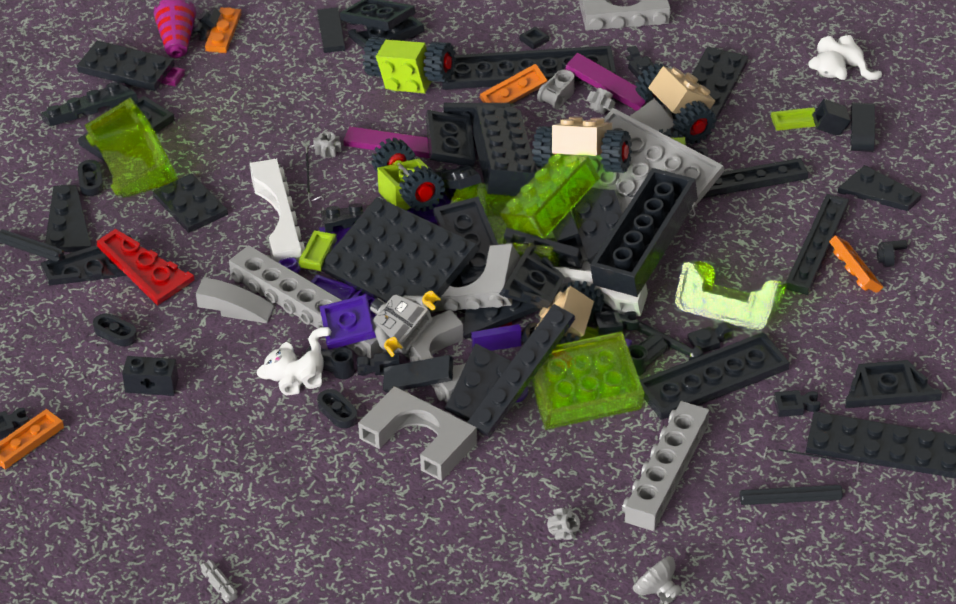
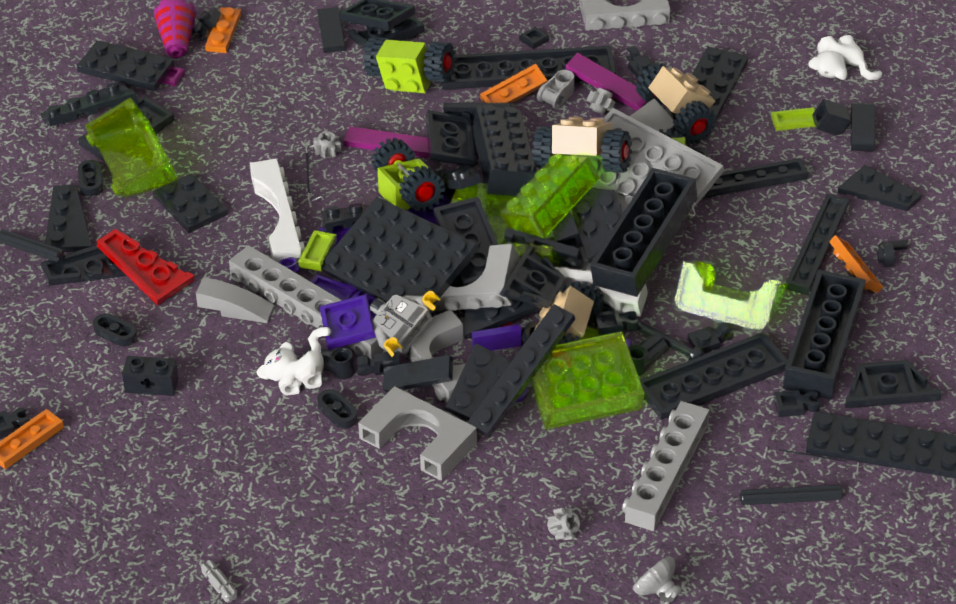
none -> black brick [783,270,866,400]

